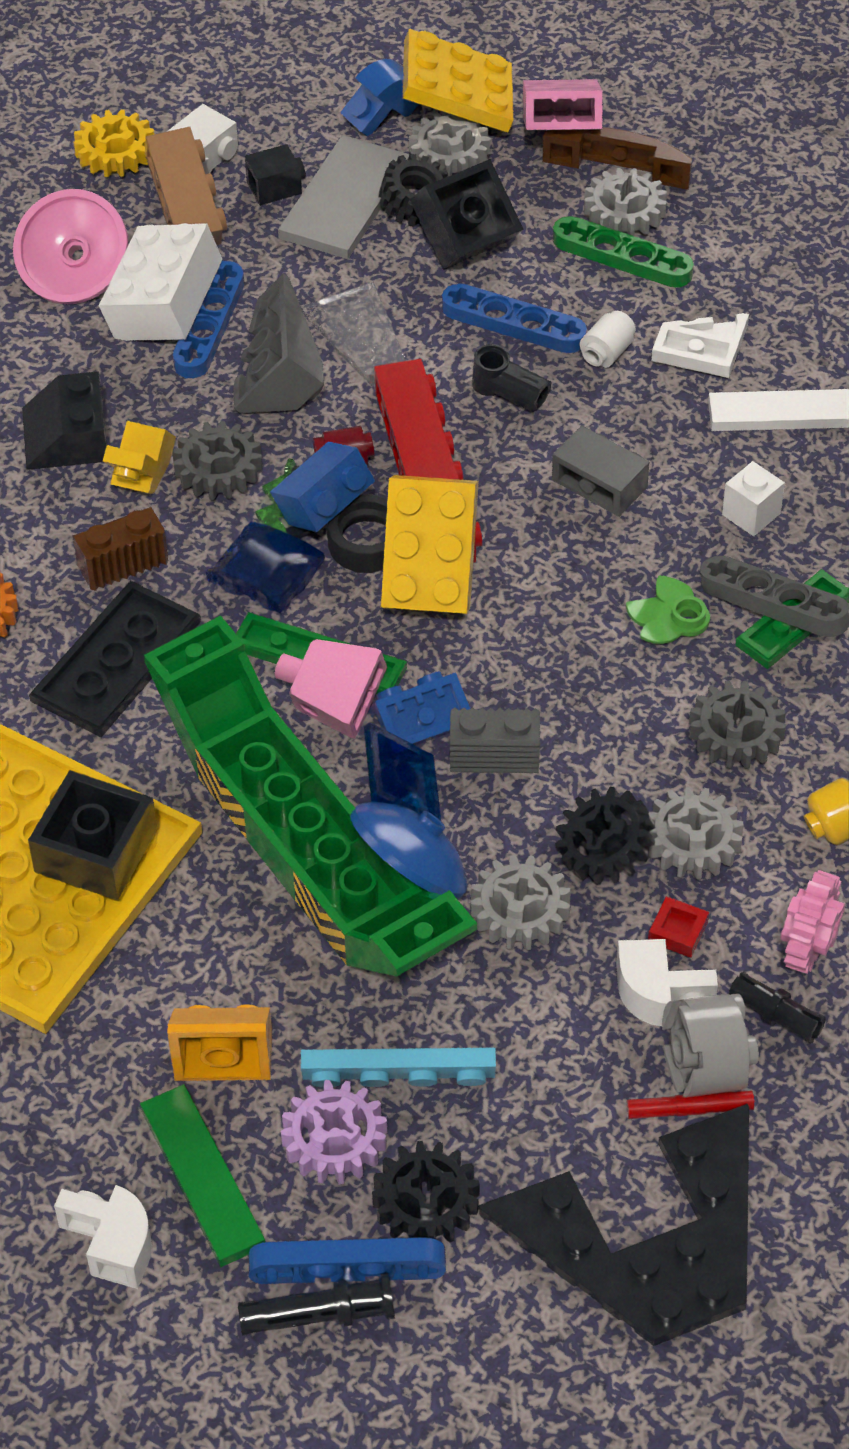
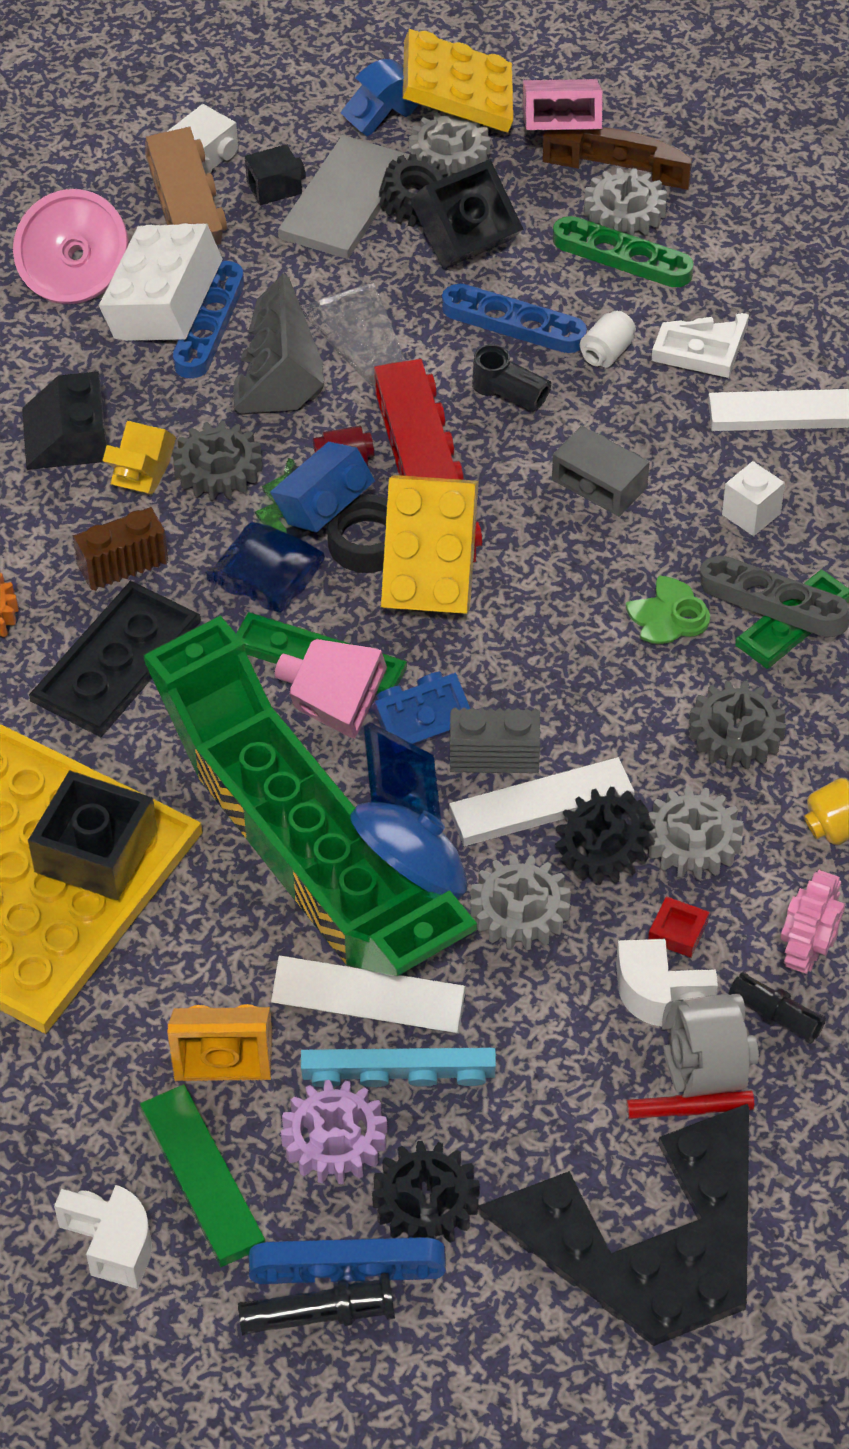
yellow gear [73,109,154,177] -> none
none -> white tile [271,956,466,1033]
none -> white tile [449,757,634,846]

